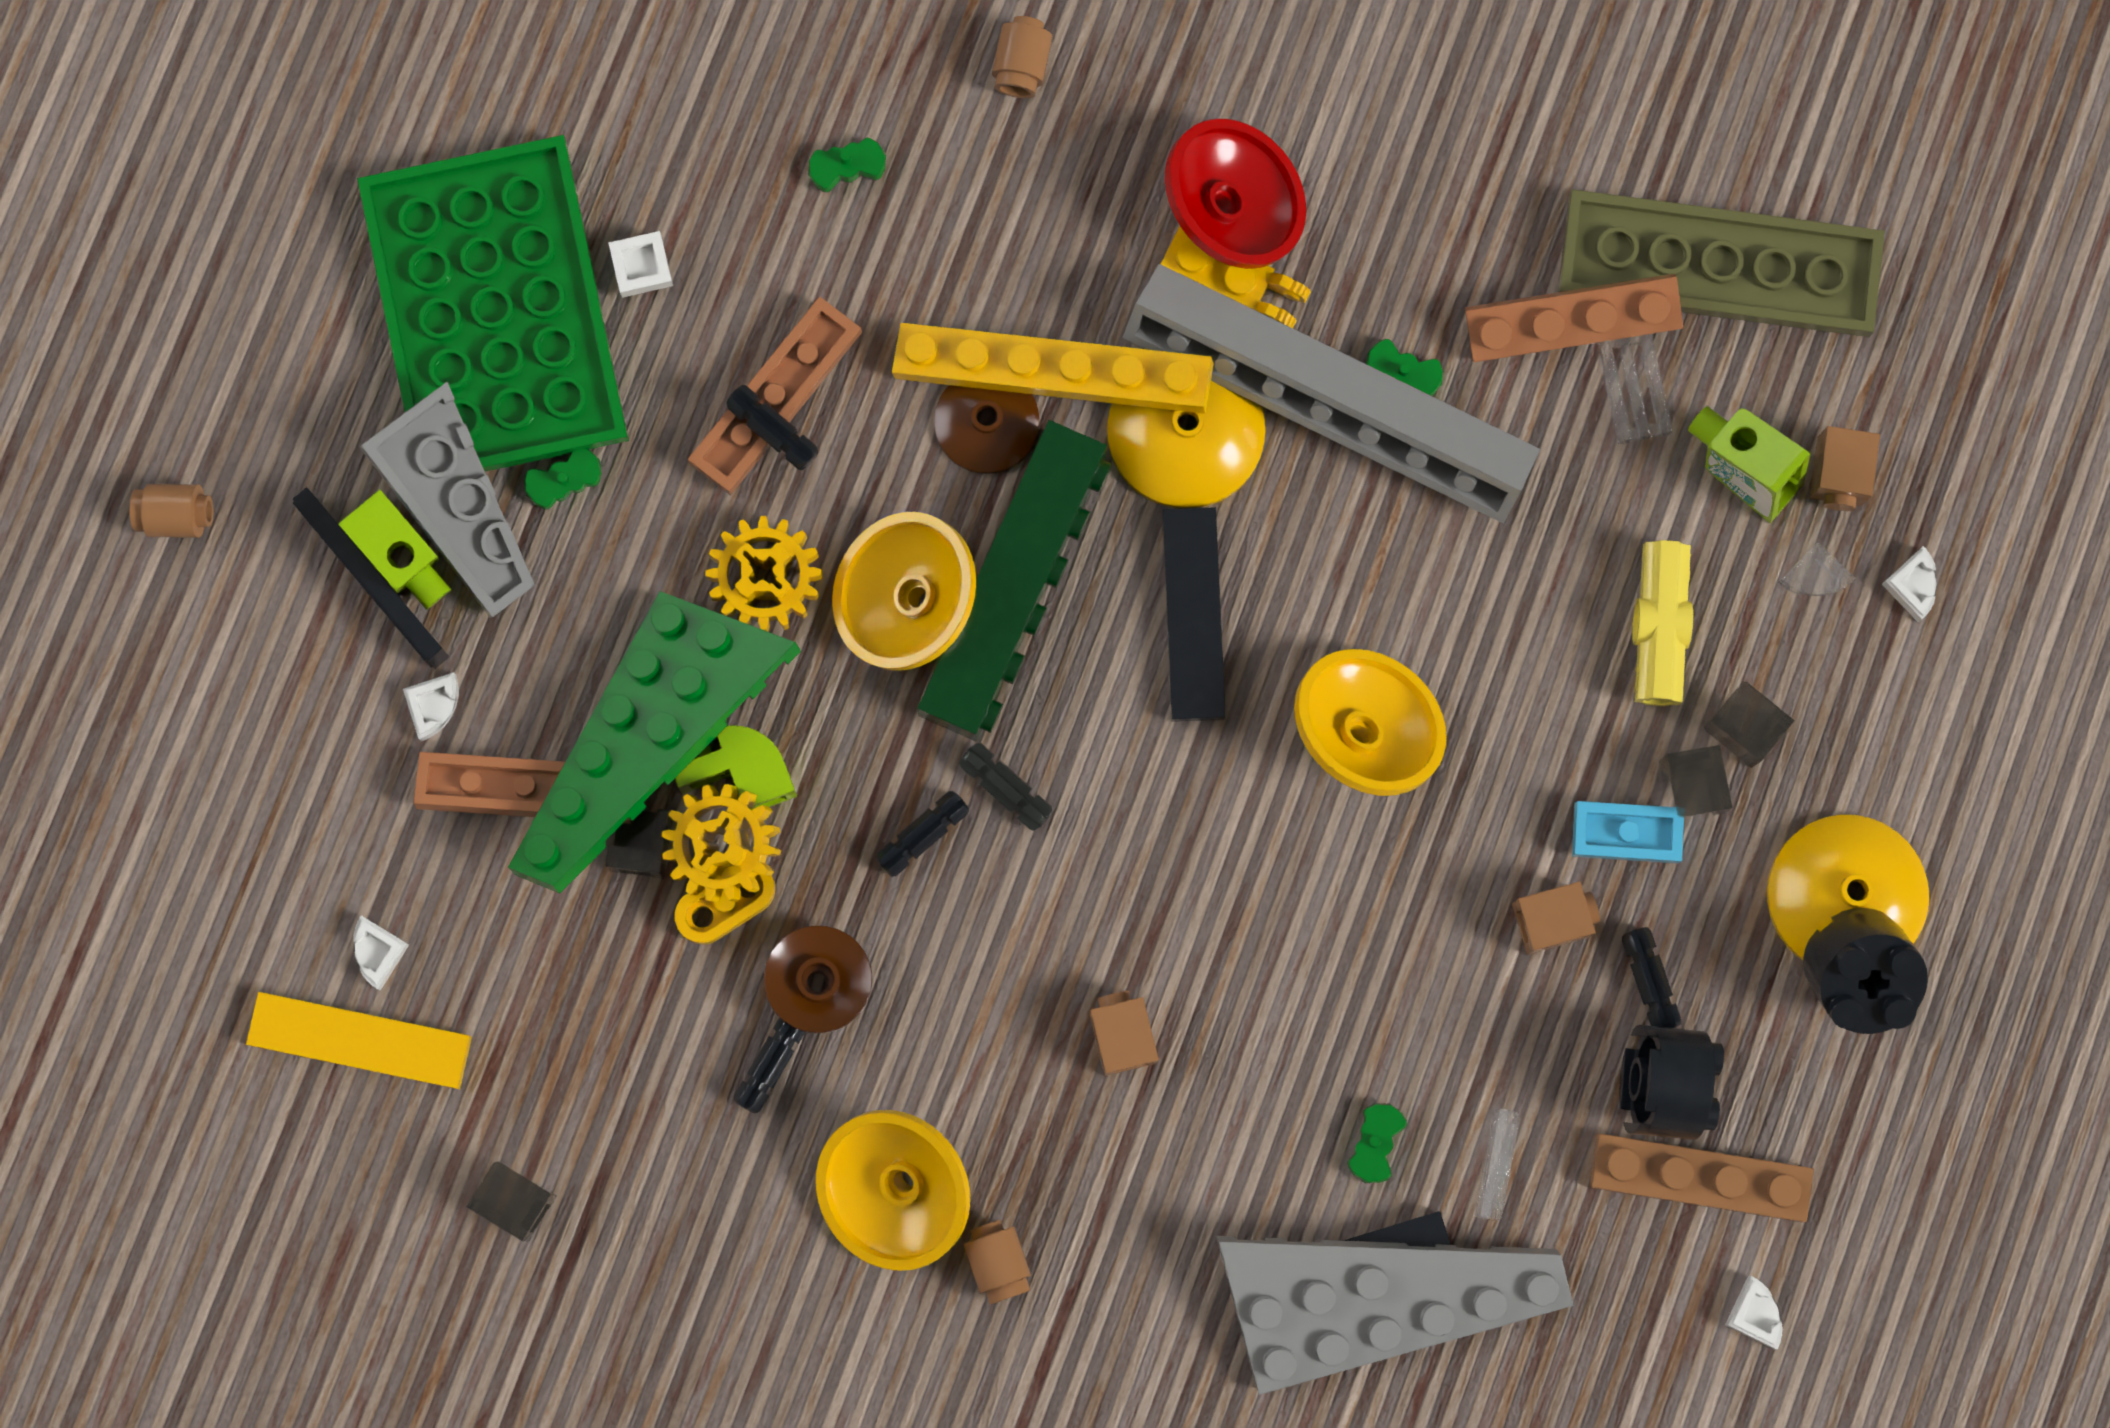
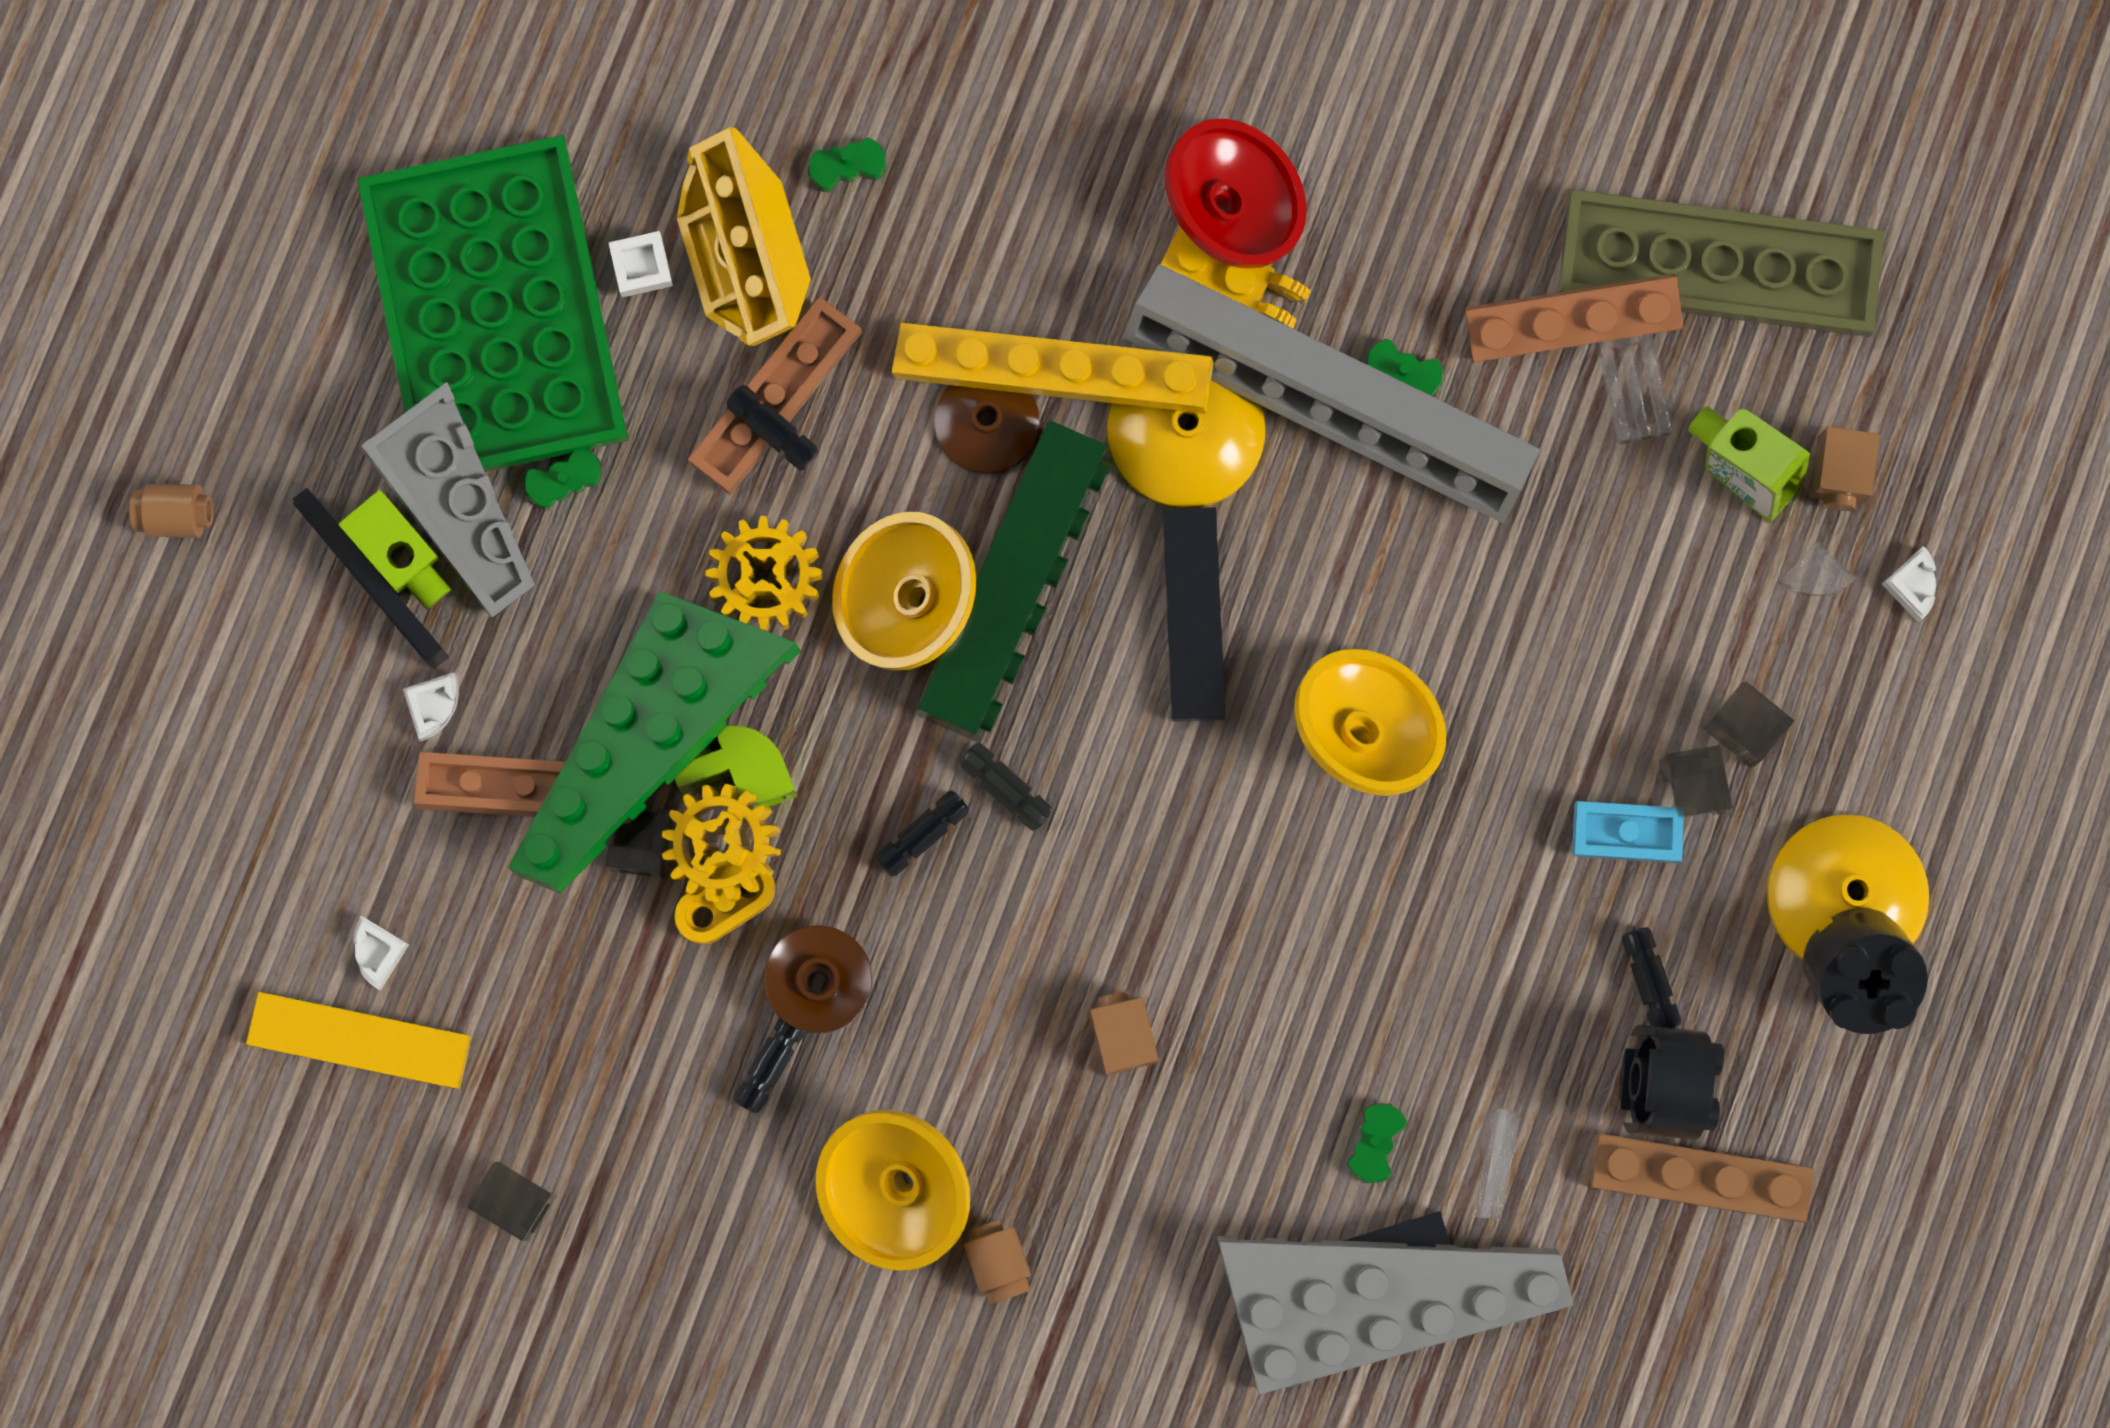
medium nougat brick [992,16,1053,98] -> none
medium nougat brick [1512,881,1600,955] -> none
light yellow piece [1632,540,1693,706] -> none
white tile [1725,1276,1783,1350] -> none
none -> yellow wedge [677,127,811,346]

